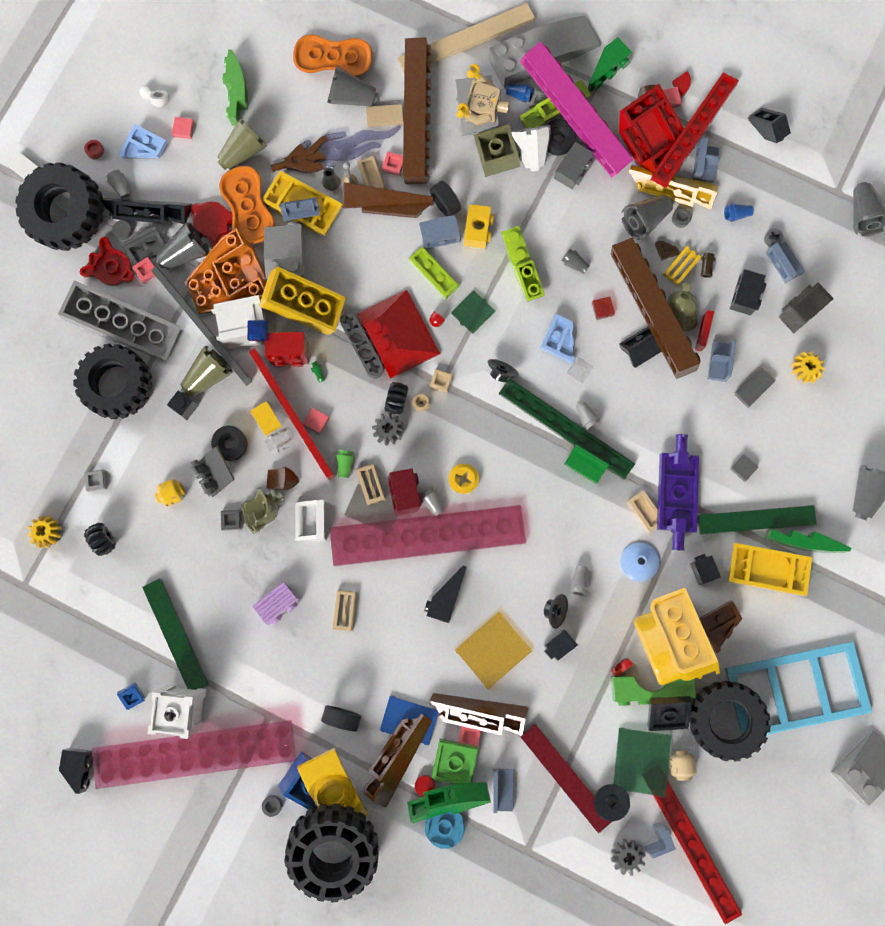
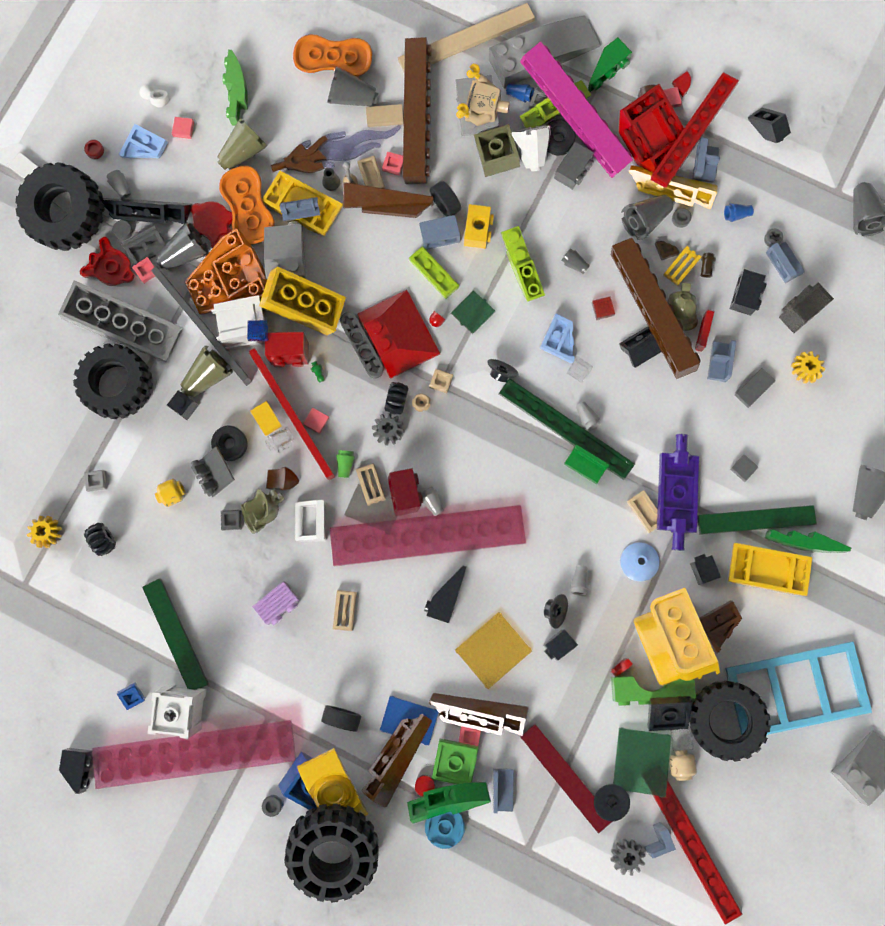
yellow gear [448,464,479,494] -> none

